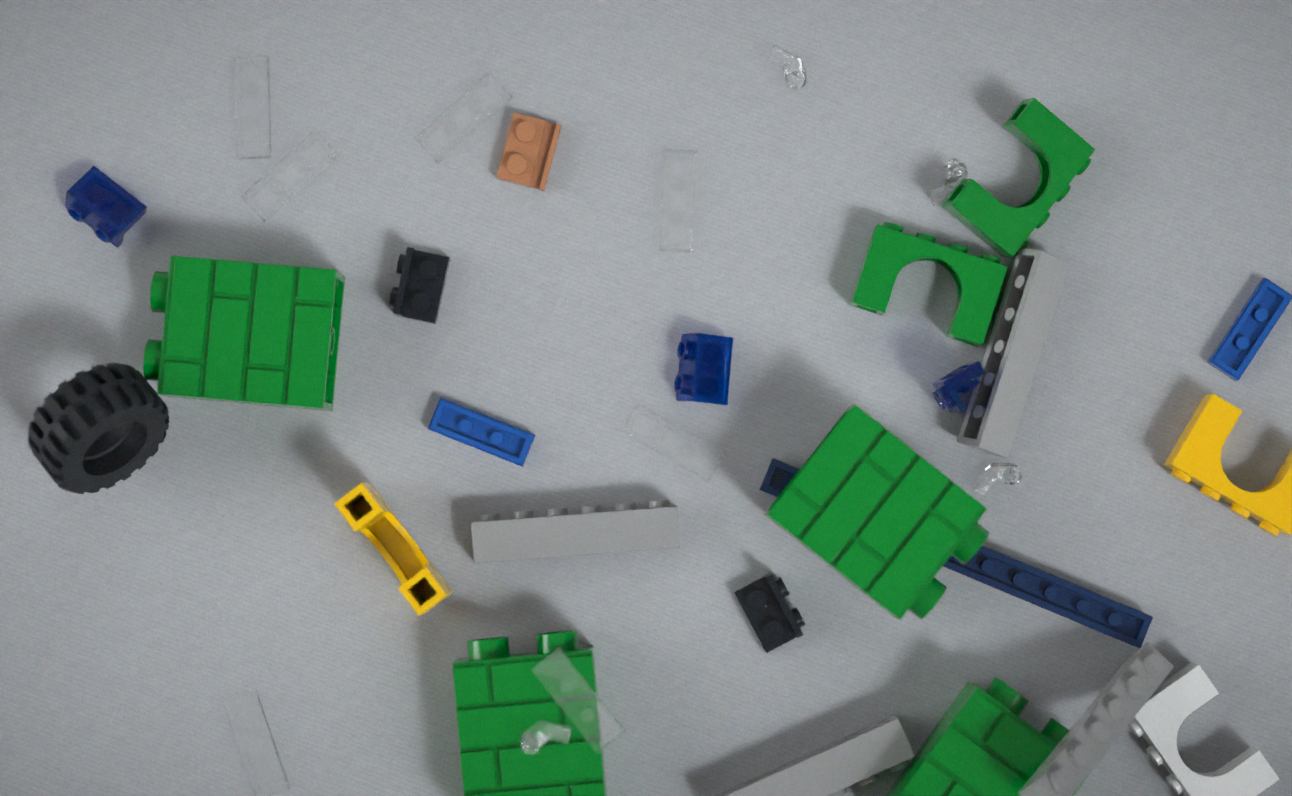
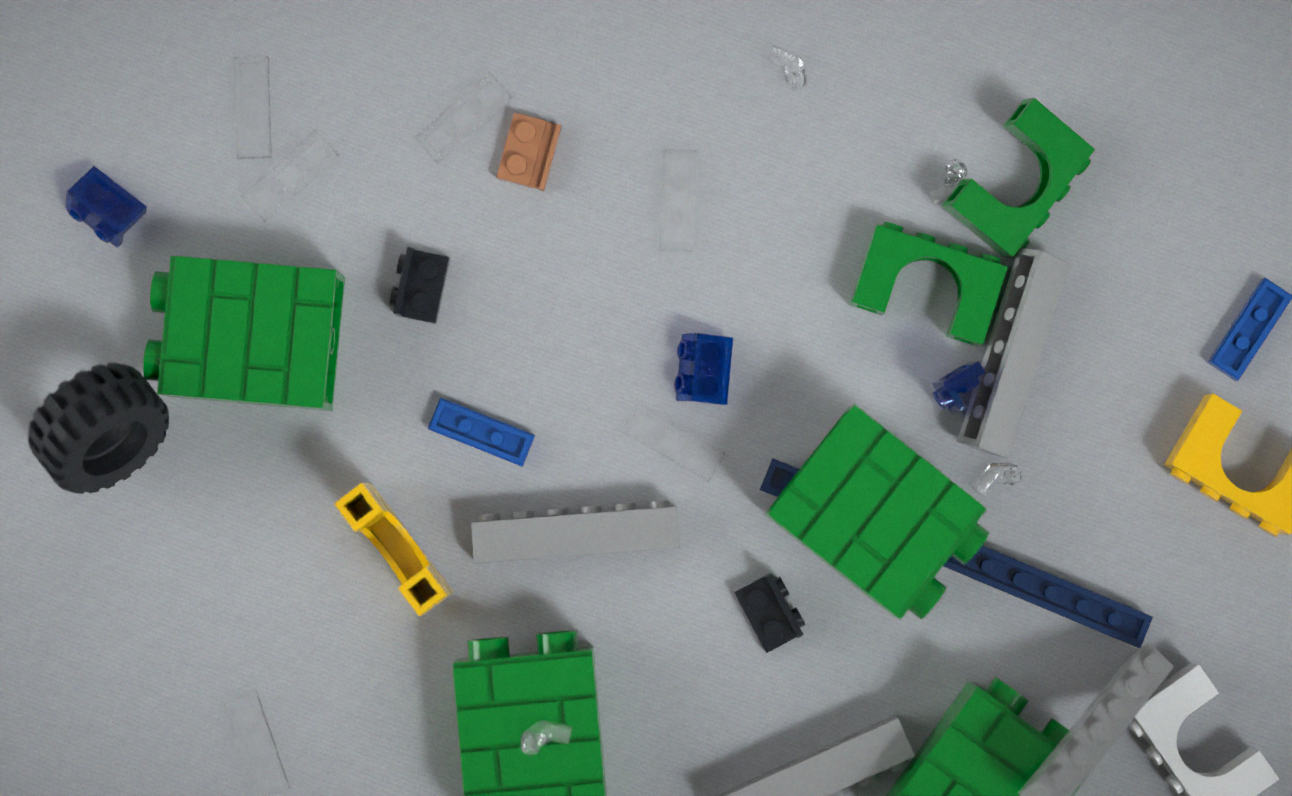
clear tile [531,647,625,753] -> none

